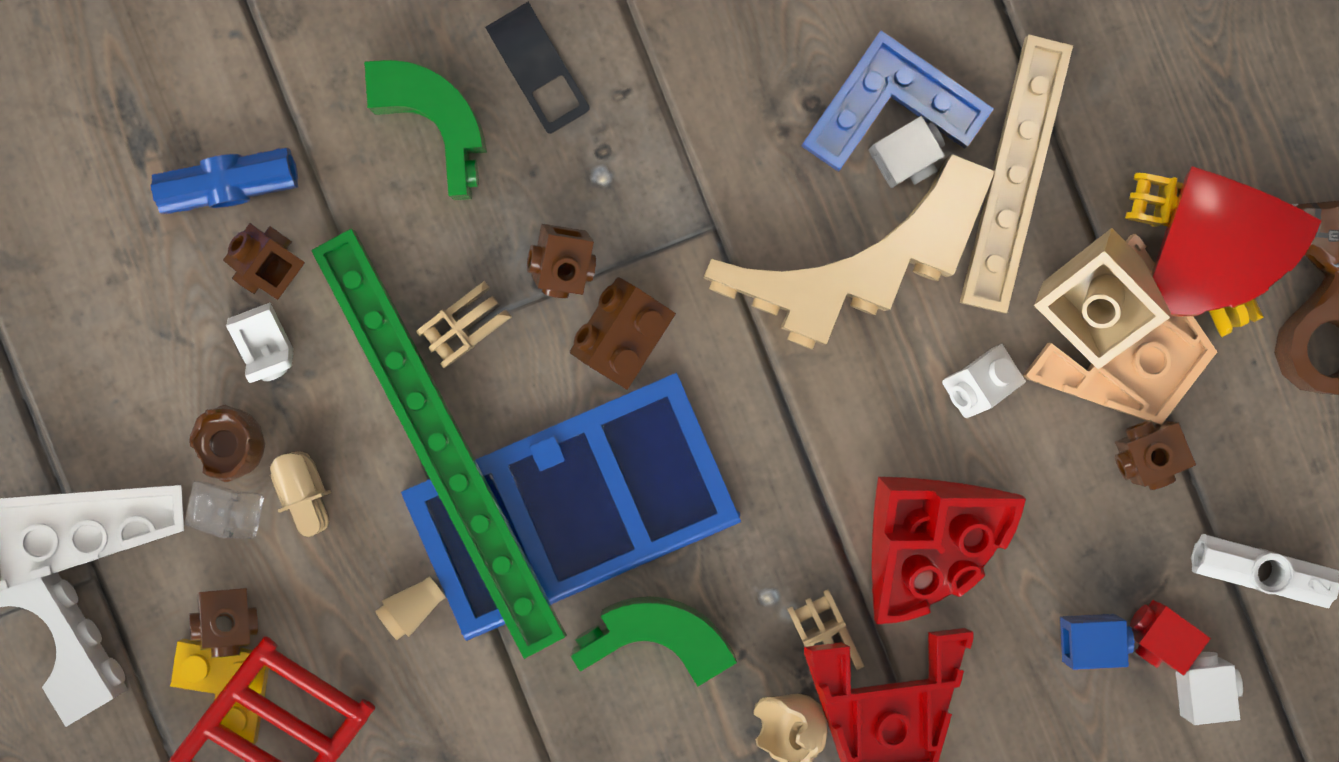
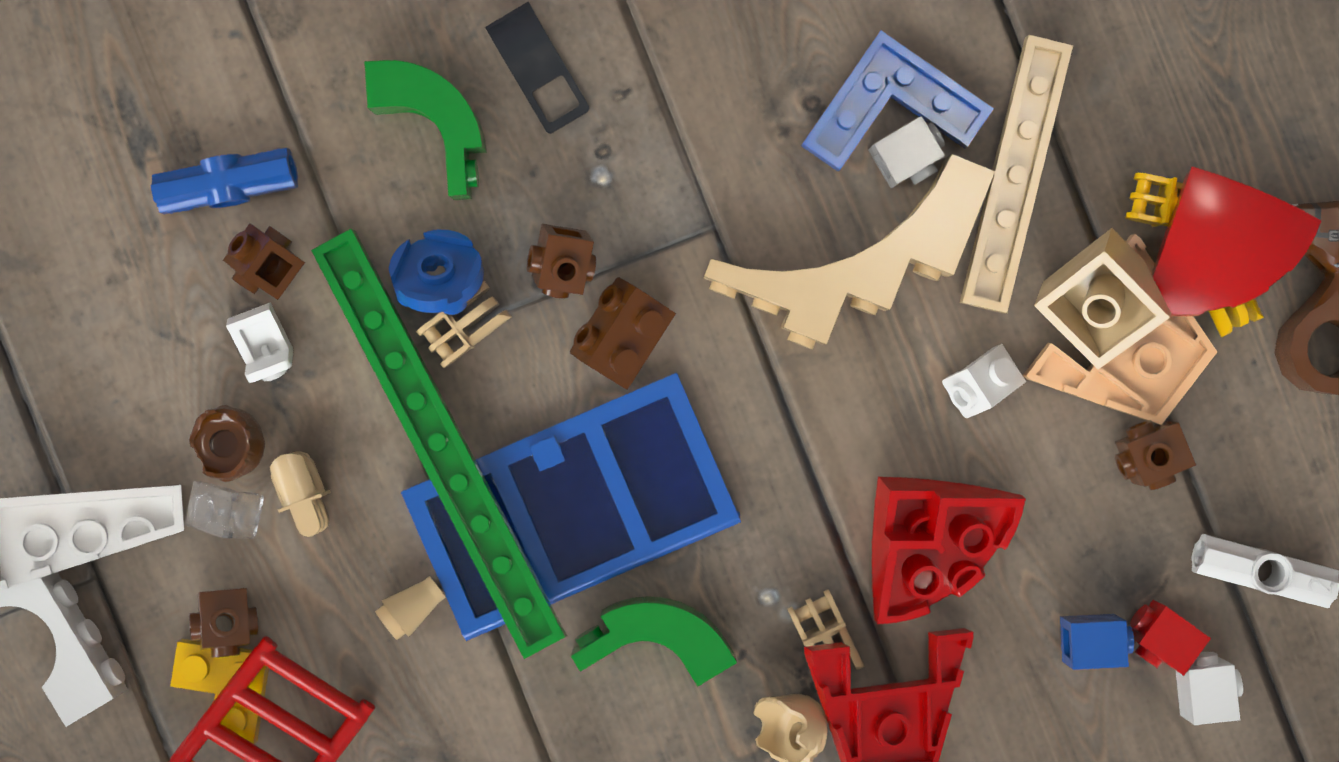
none -> blue plate [389,229,484,315]

